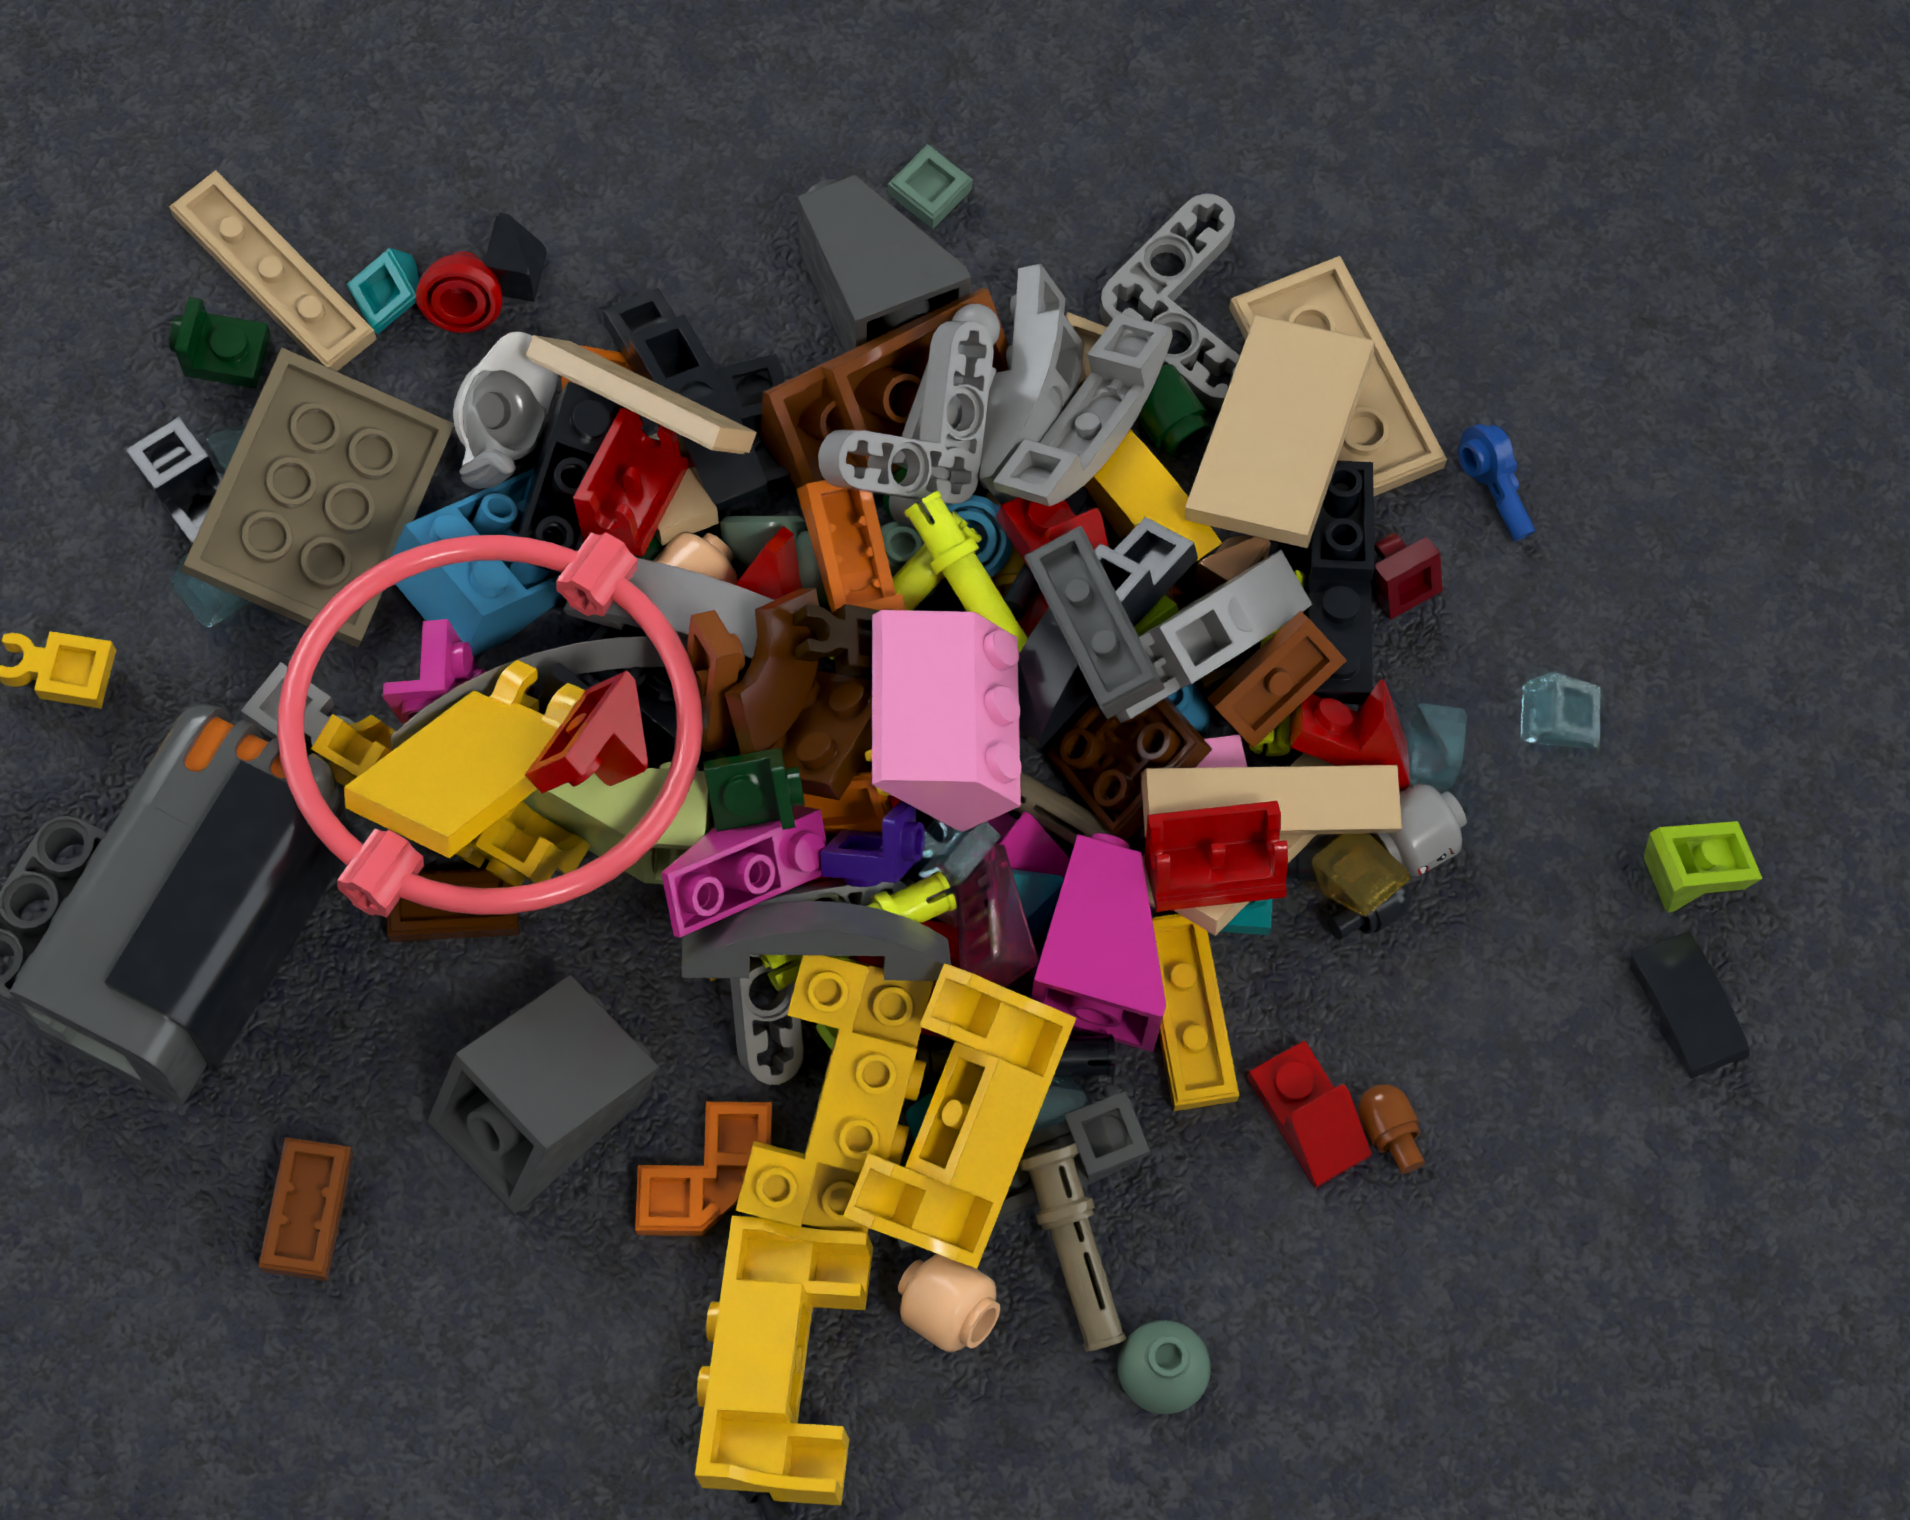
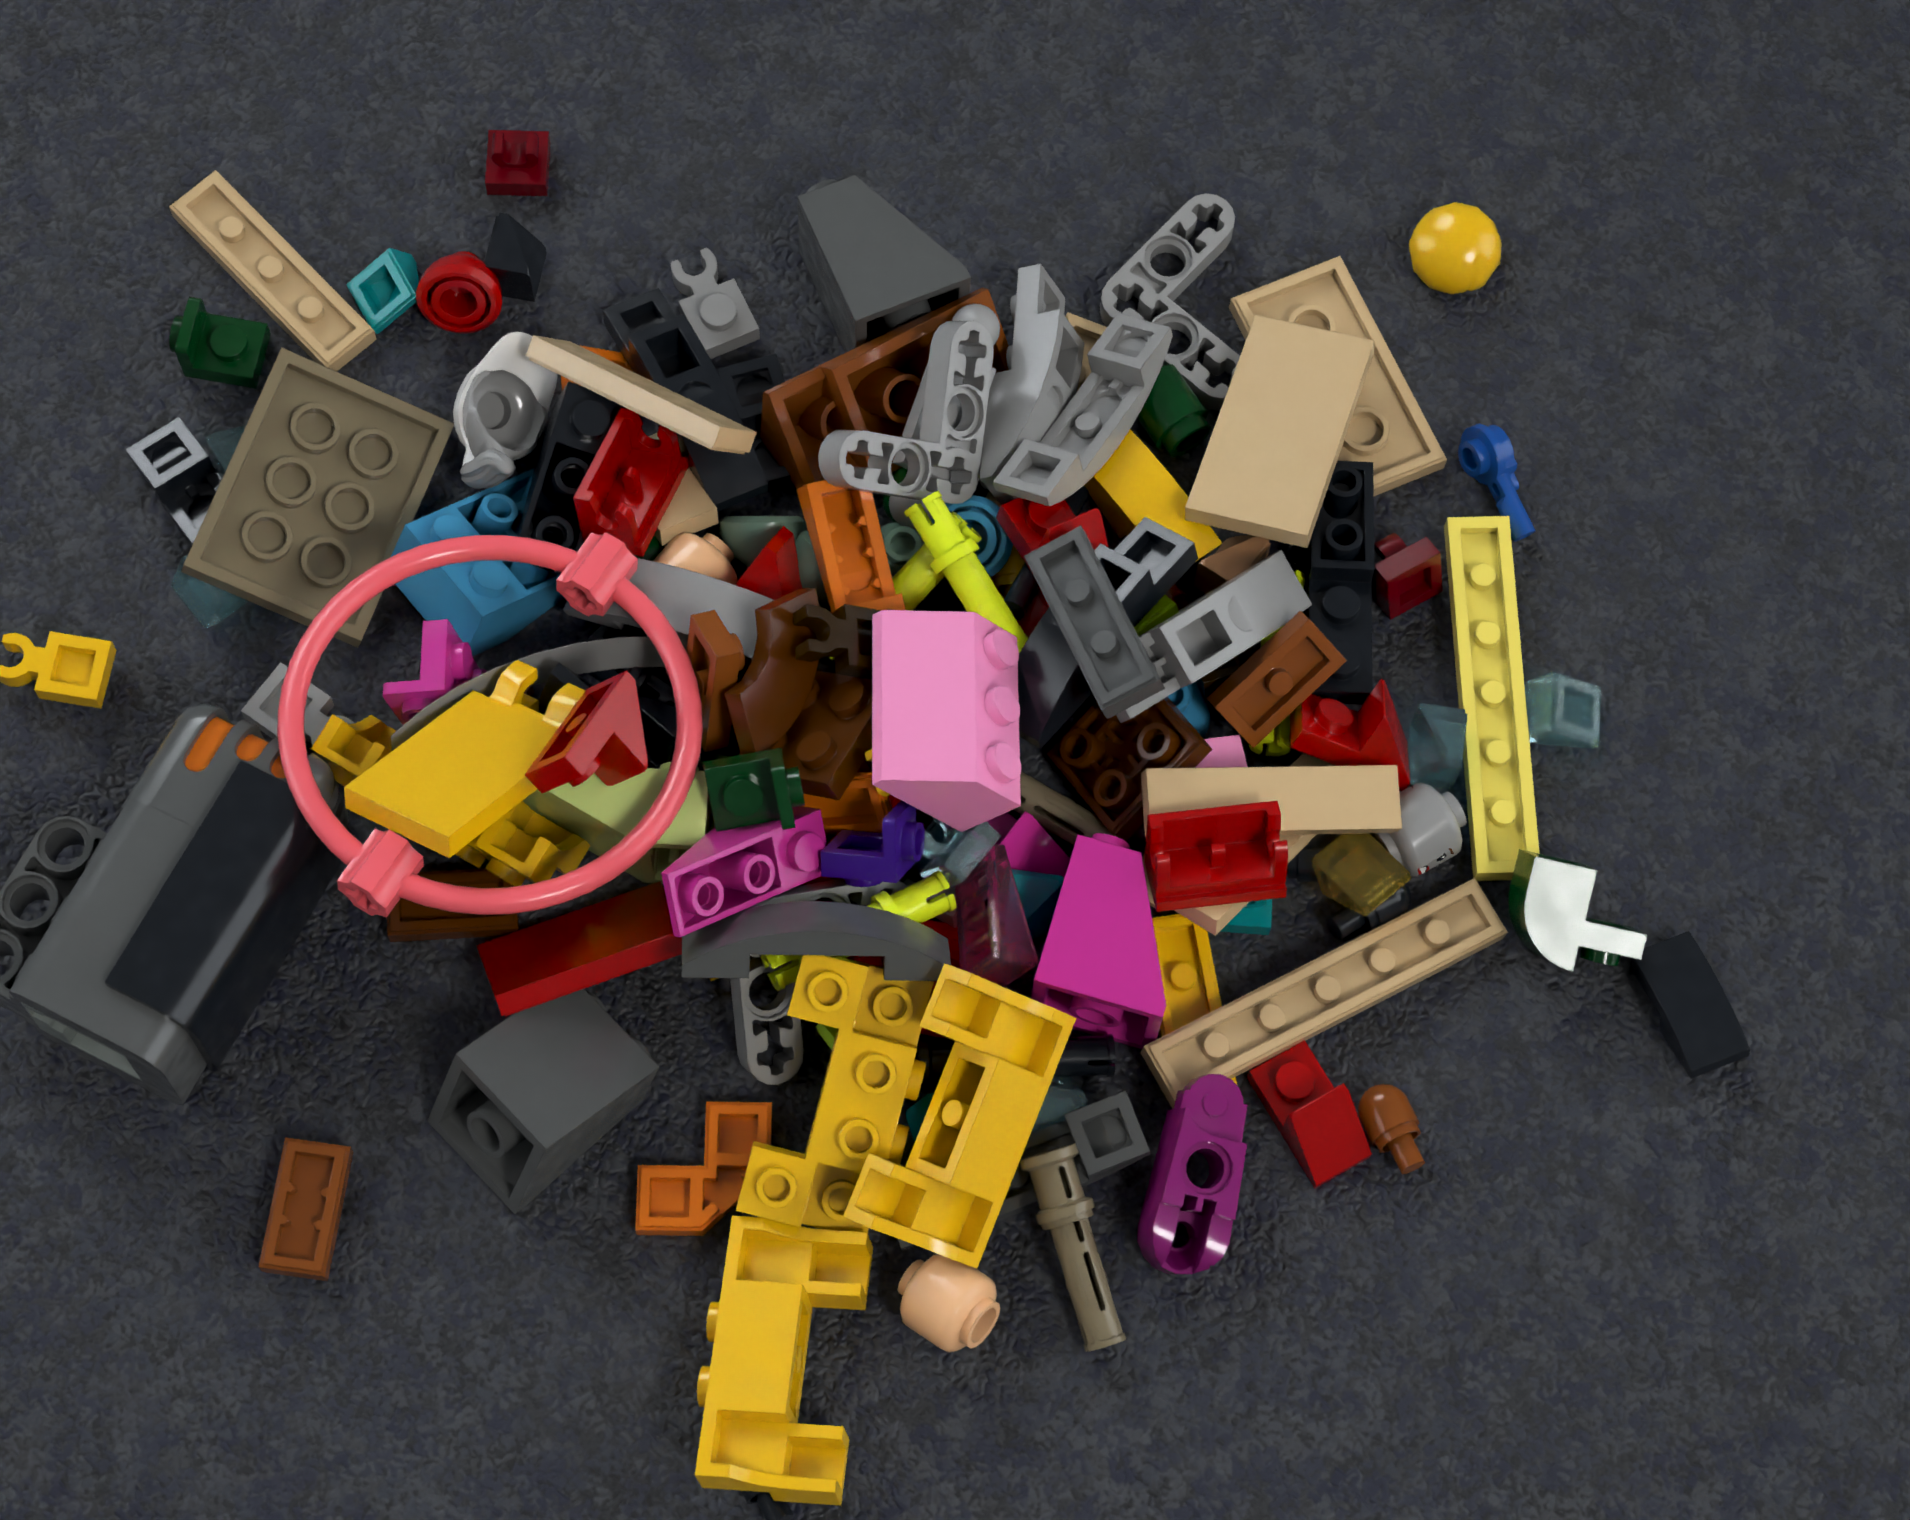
sand green tile [888,144,973,229] -> none
sand green brick [1117,1320,1211,1414] -> none
lime slope [1644,821,1763,913] -> none
none -> red tile [476,881,682,1017]
none -> dark red tile [485,130,551,196]
none -> light grey plate [671,248,760,359]
none -> magenta piece [1137,1074,1248,1274]
none -> tan tile [1140,878,1508,1109]
none -> yellow hair [1409,202,1502,294]
none -> light yellow plate [1444,516,1540,881]
none -> brick [1508,849,1647,972]

